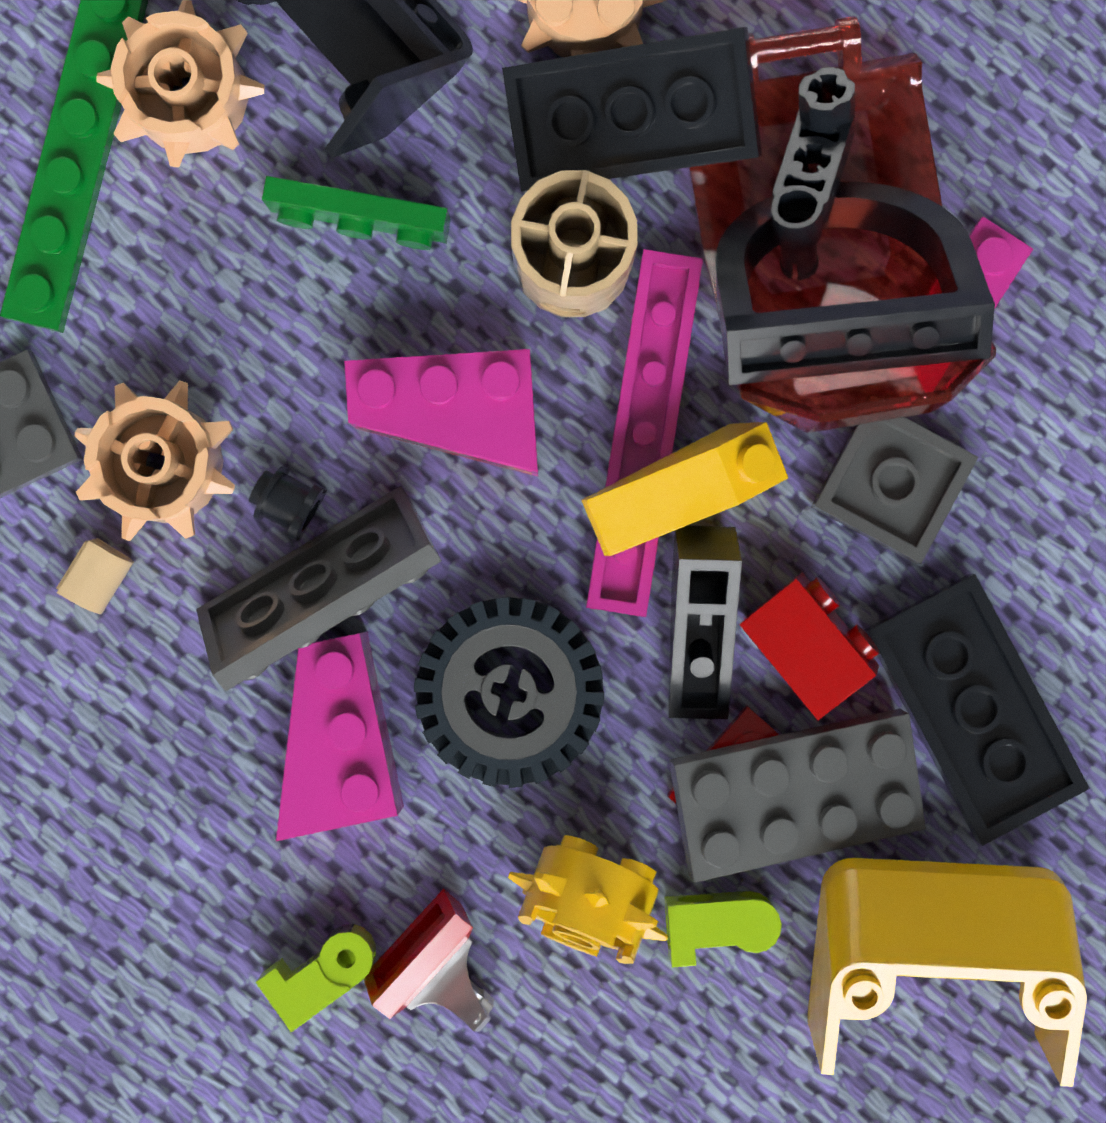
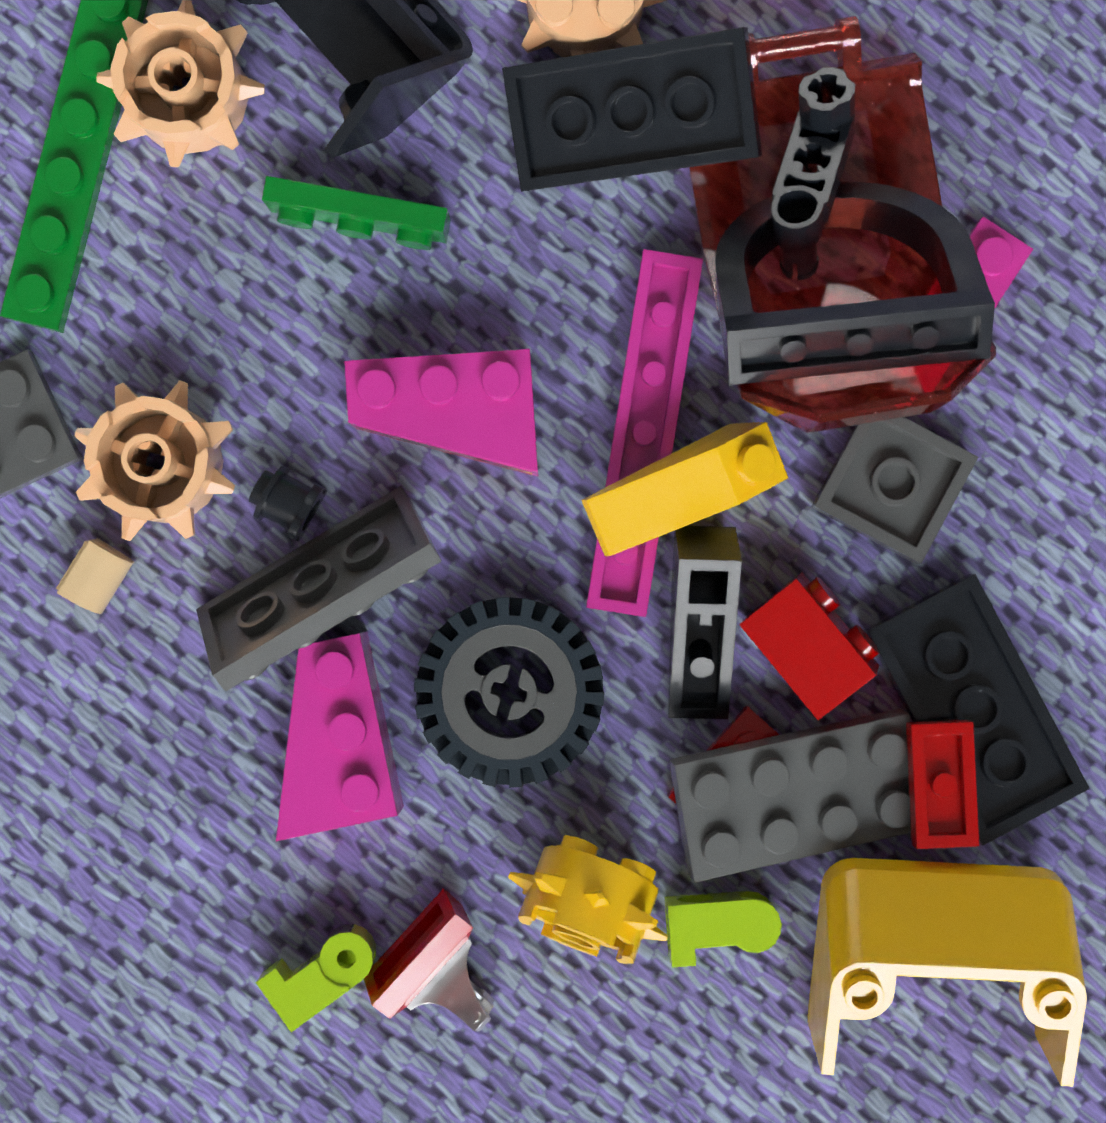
tan cylinder [511,170,638,317] -> none
none -> red plate [906,720,979,849]

